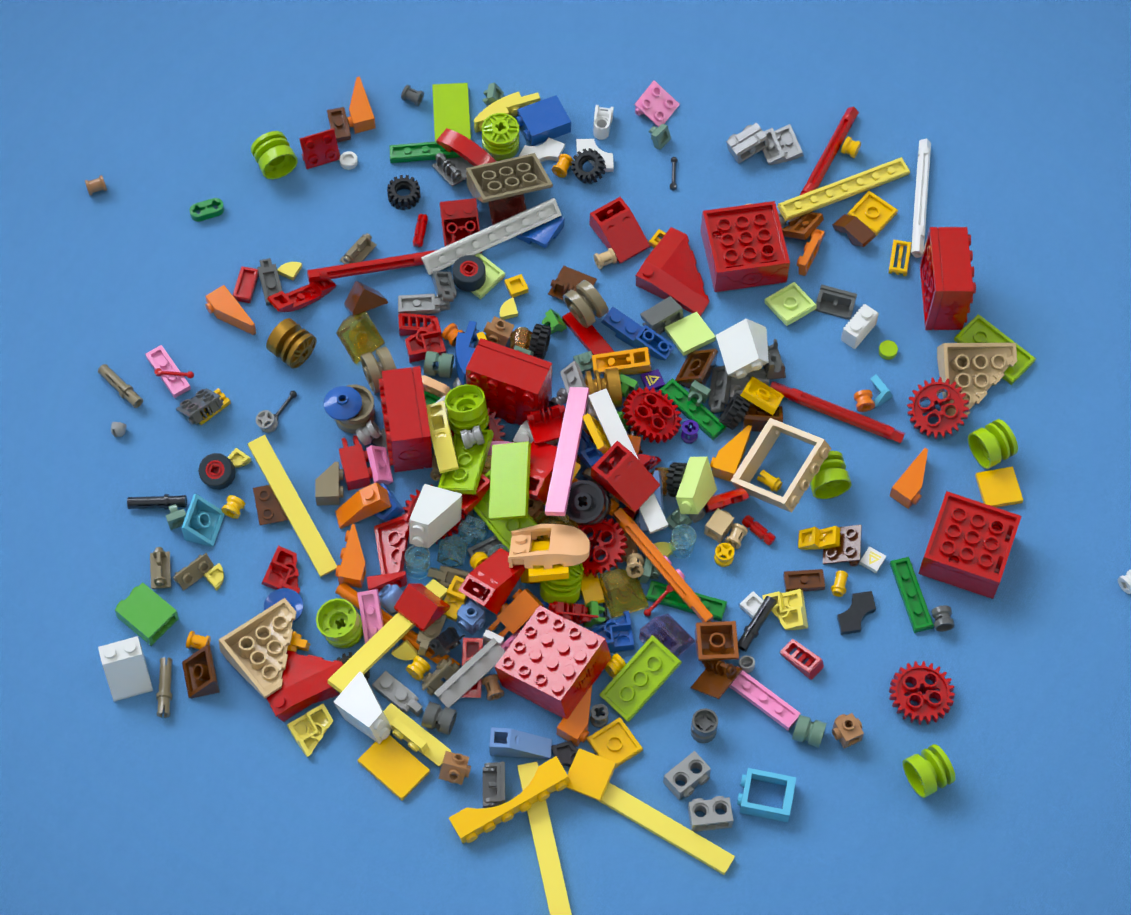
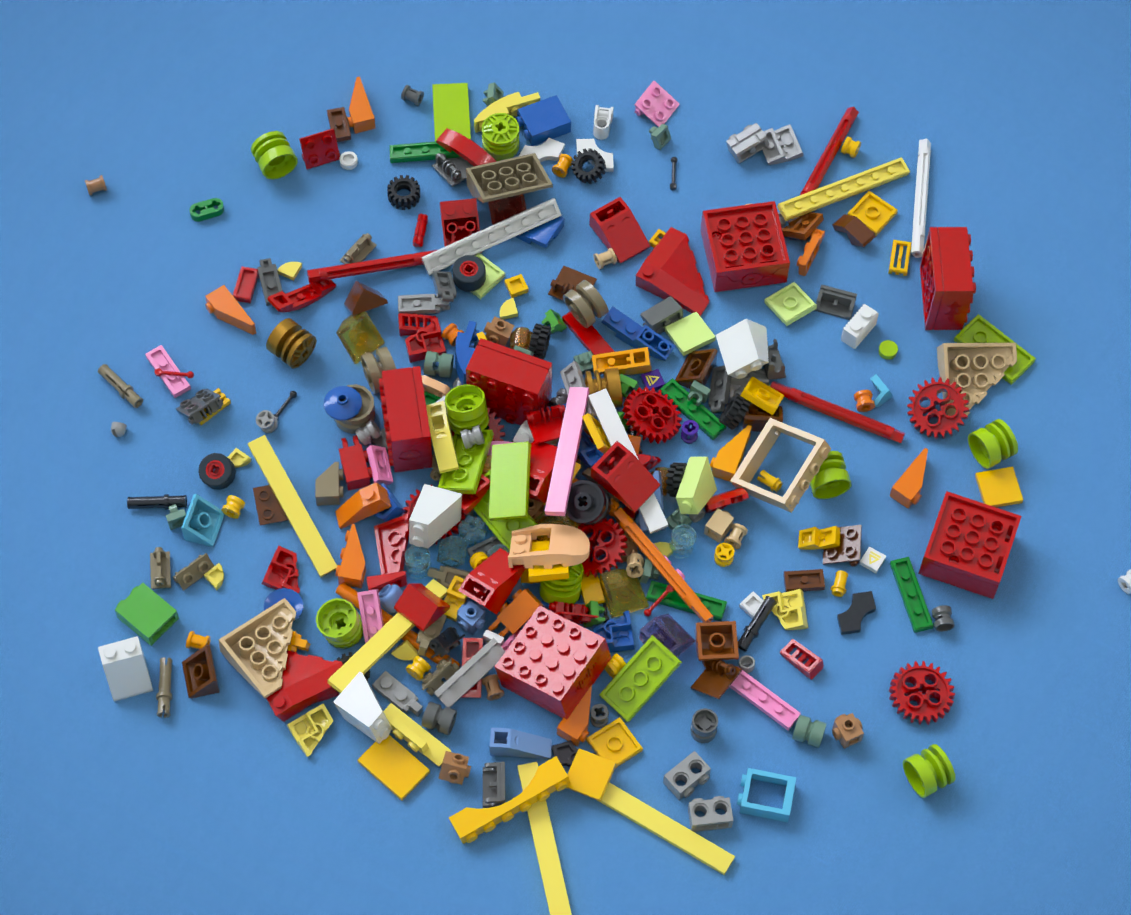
red axle [742,515,776,545] -> none

